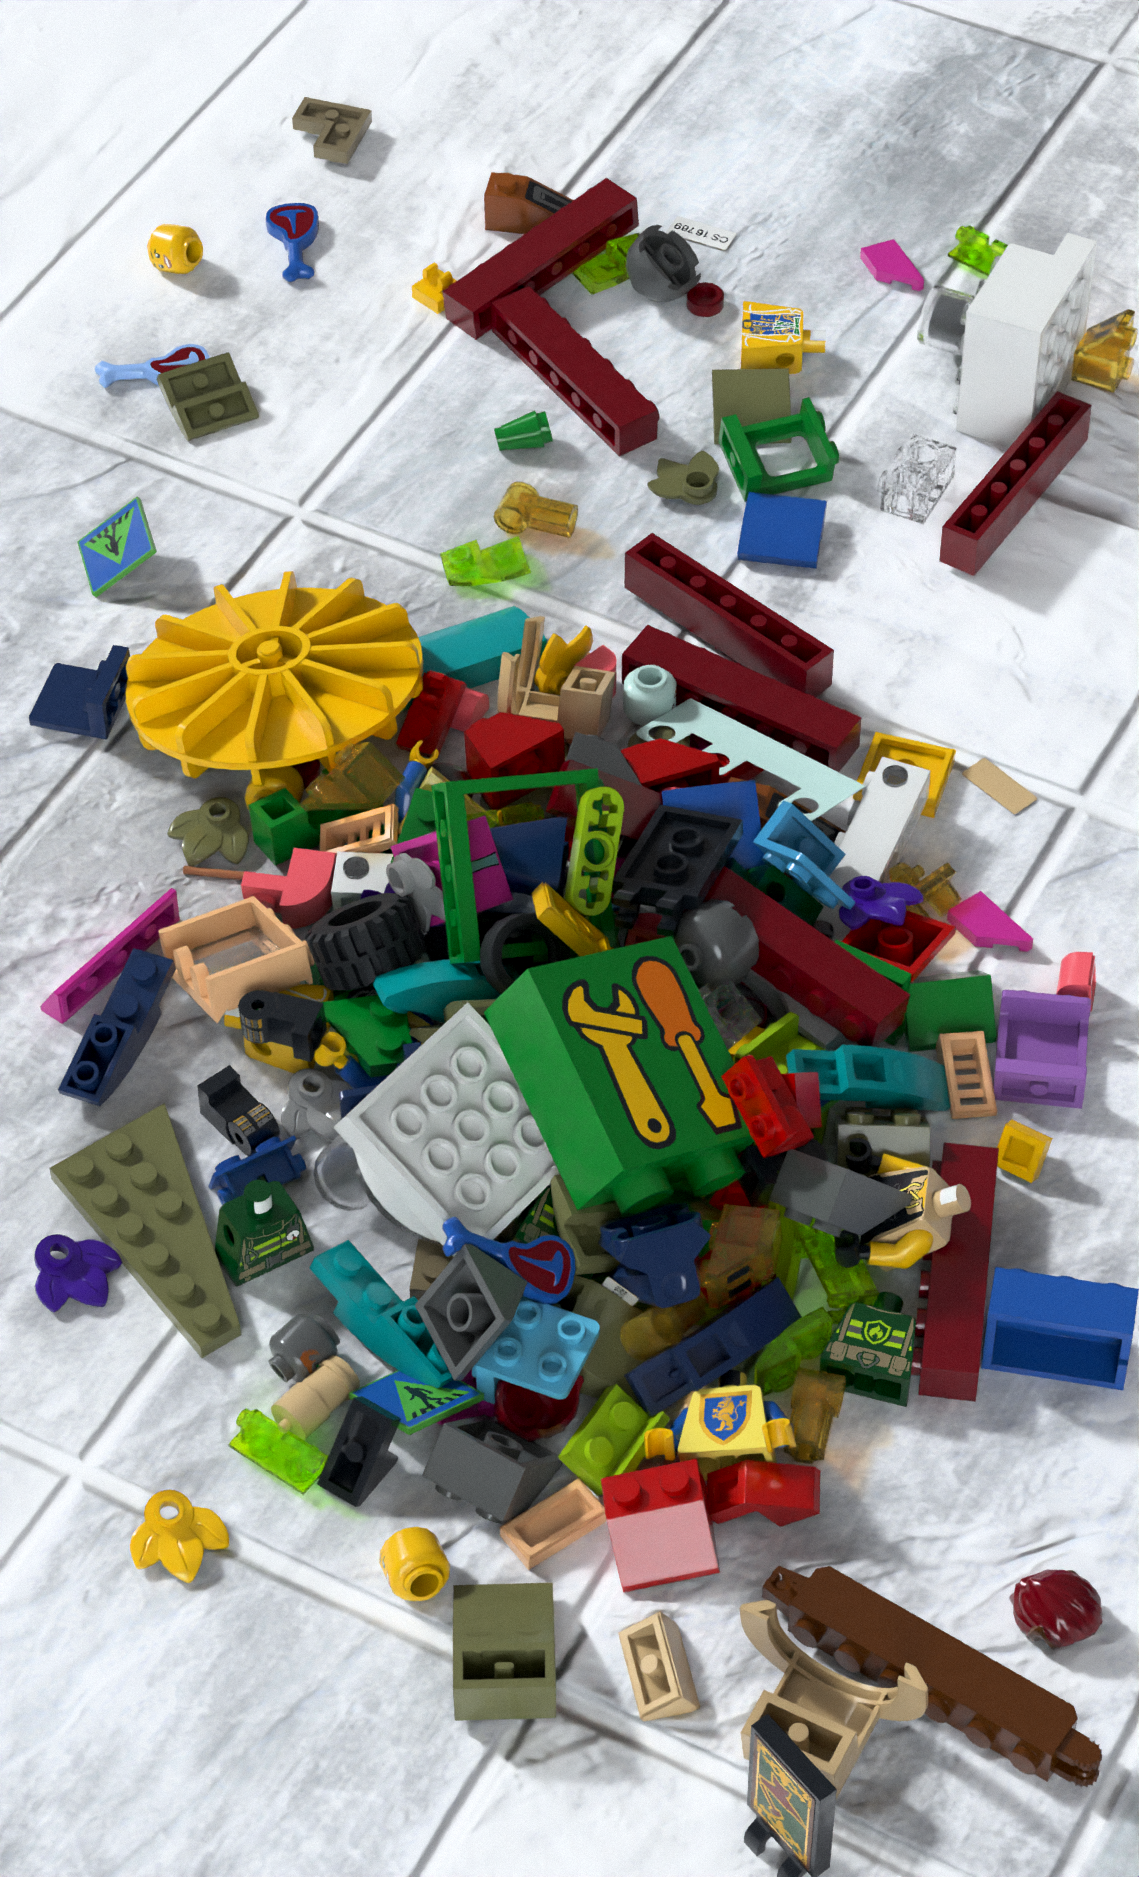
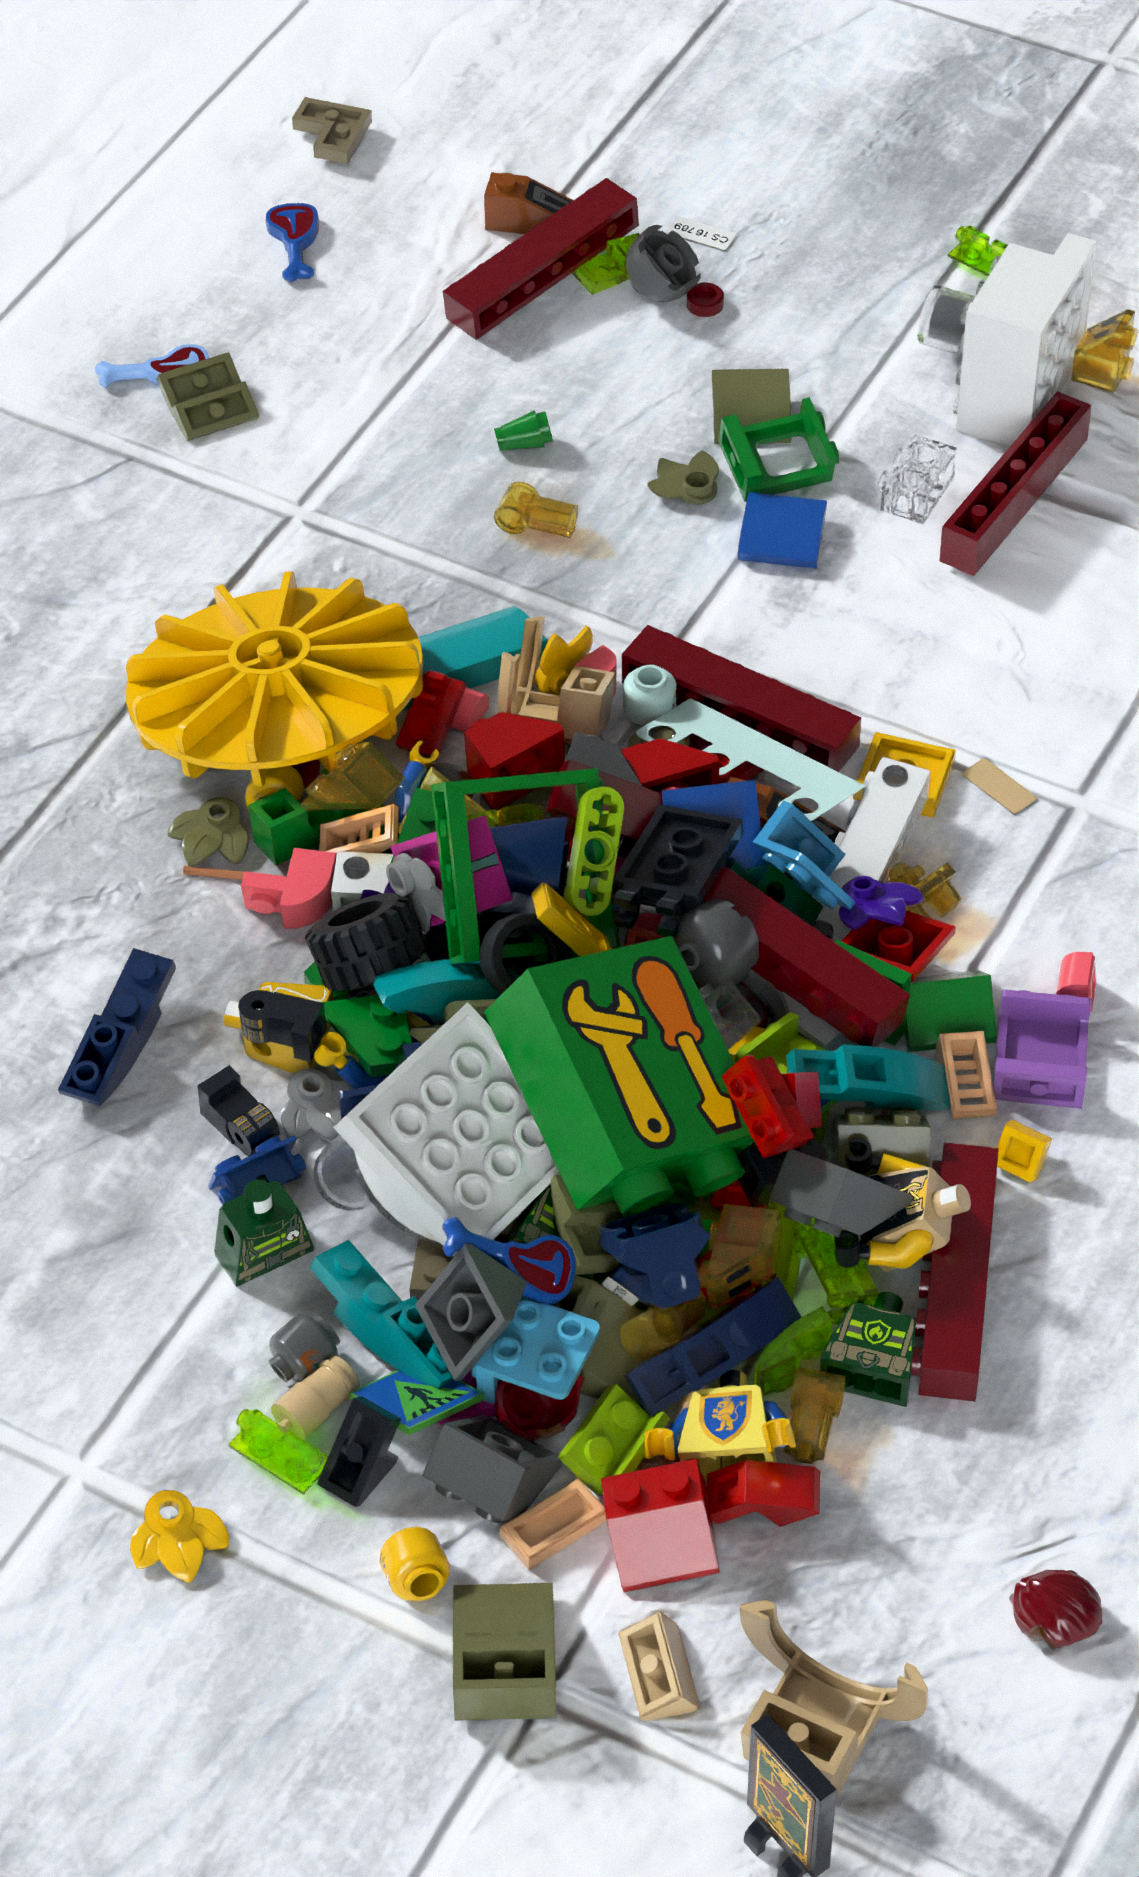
dark blue bracket [29,645,130,740] -> none
dark purple plate [34,1234,122,1312] -> none
dark pink slope [40,888,180,1024] -> none
olive wing [49,1103,241,1358] -> none
piece [77,497,157,597] -> none
yellow head [147,224,203,274] -> none
light nougat window [158,896,314,1024] -> none
yellow tile [412,262,457,314] -> none
clear neon green slope [440,536,531,586] -> none
dark red brick [491,286,659,457] -> none
dark red brick [624,533,834,697] -> none
yellow torso [741,301,826,374] -> none
reddish brown hinge [762,1566,1102,1788] -> none
dark pink tile [860,239,924,291] -> none
dark pink tile [947,891,1033,952] -> none
blue piece [981,1267,1139,1390] -> none

